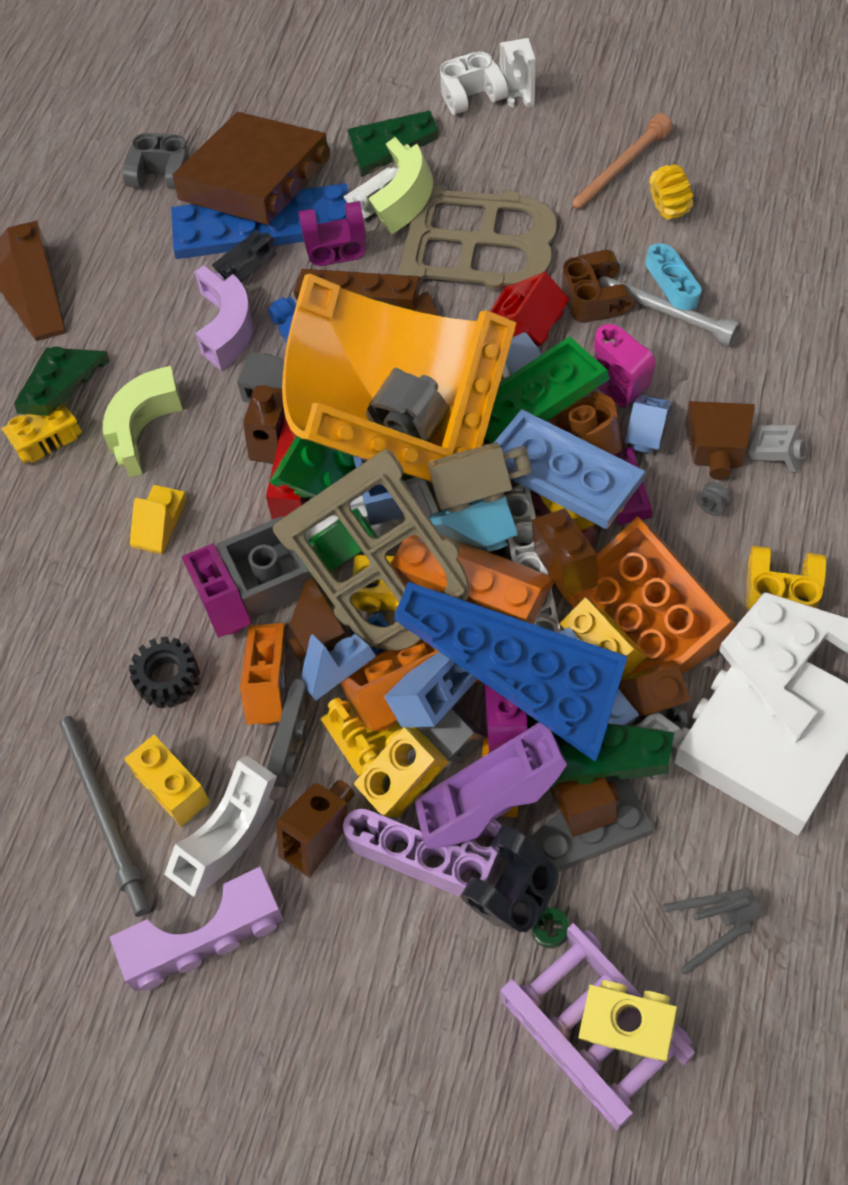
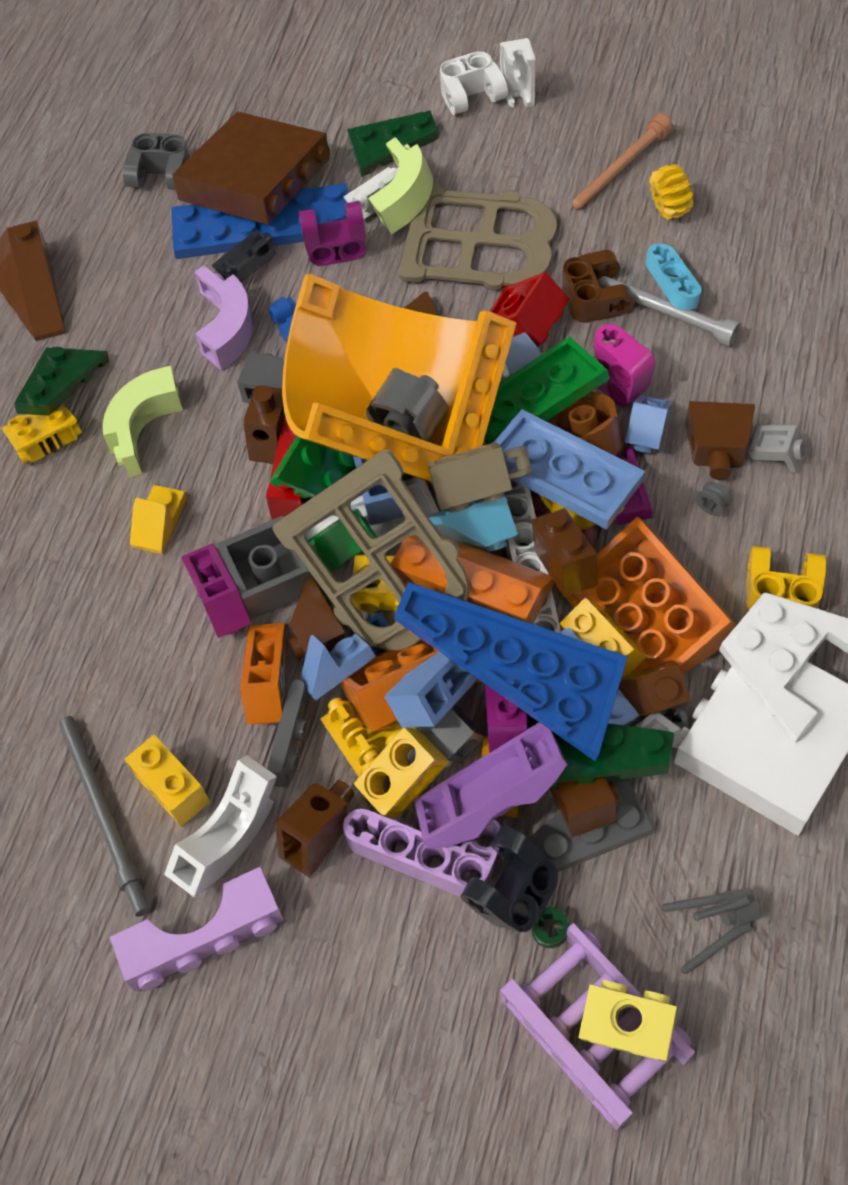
black tyre [129,637,200,708] -> none
reddish brown plate [293,269,421,308] -> none

